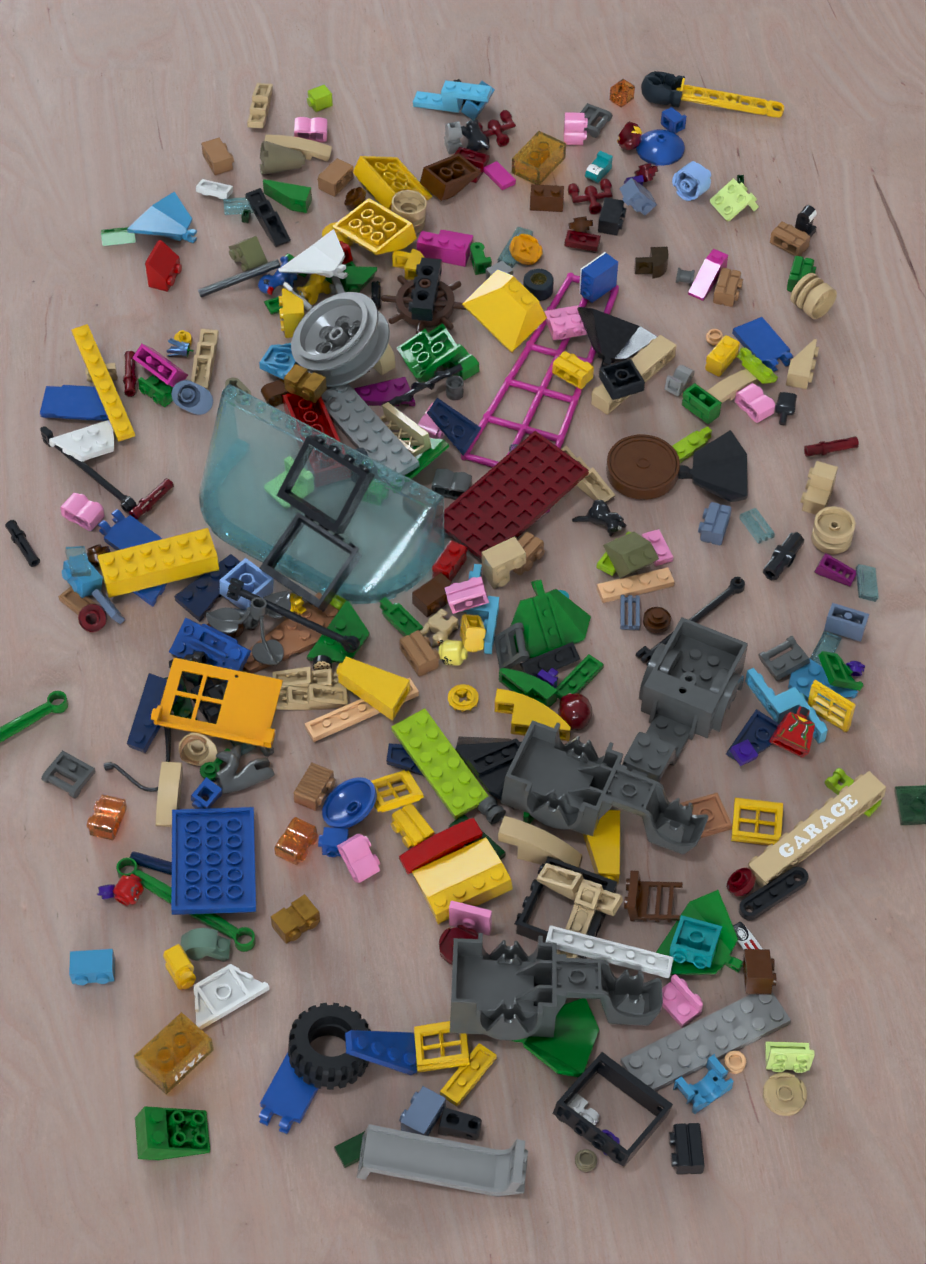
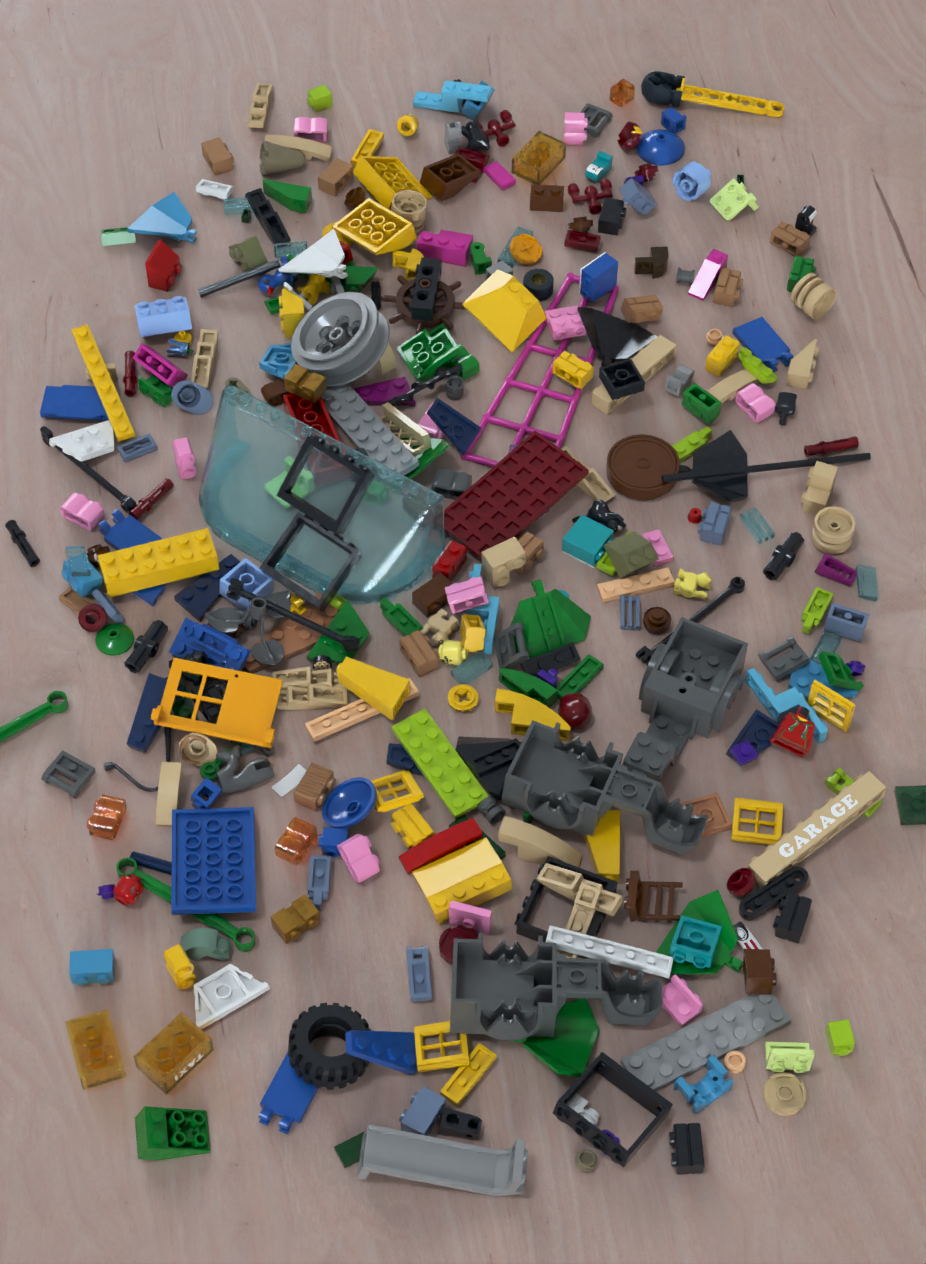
none -> clear yellow brick [65,1009,126,1090]
none -> green dish [95,623,134,656]
none -> sand blue tile [117,434,158,463]
none -> black piece [124,619,168,674]
none -> light blue brick [134,296,192,337]
none -> bright pink brick [172,437,197,480]
none -> white sticker [271,764,307,797]
none -> clear light blue tile [273,241,308,258]
none -> sand blue hinge [308,856,331,911]
none -> yellow plate [350,129,384,166]
none -> yellow head [397,113,419,136]
none -> sand blue plate [406,945,432,1002]
none -> clear light blue tile [451,651,493,685]
none -> teal piece [562,515,615,568]
none -> medium nougat brick [621,295,663,323]
none -> black piece [661,453,871,483]
none -> light yellow animal [673,568,712,599]
none -> red piece [687,508,702,524]
none -> black brick [773,892,812,943]
none -> lime hinge [801,587,834,634]
none -> lime brick [825,1019,855,1056]

